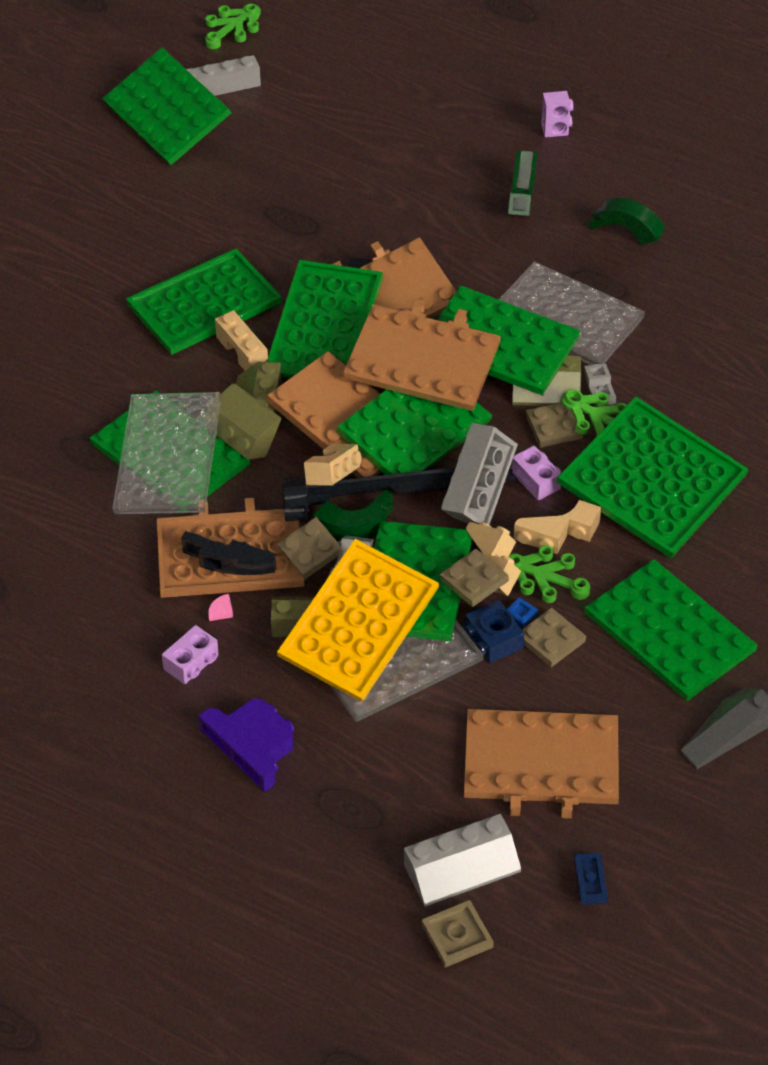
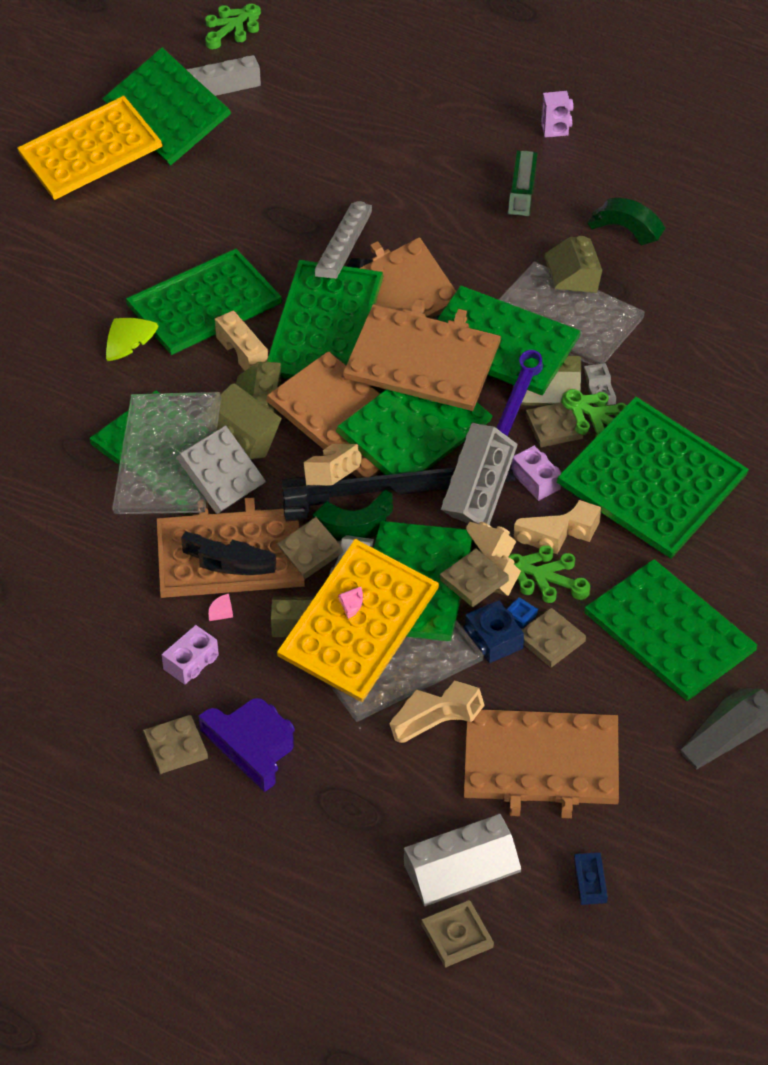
none -> yellow plate [17,96,162,200]
none -> lime brick [106,318,159,361]
none -> dark tan plate [143,715,208,774]
none -> light grey plate [176,426,266,514]
none -> light grey plate [315,201,372,279]
none -> bright pink tile [338,587,363,619]
none -> tan arch [390,680,485,743]
none -> dark purple piece [497,350,543,437]
none -> olive slope [544,236,602,293]

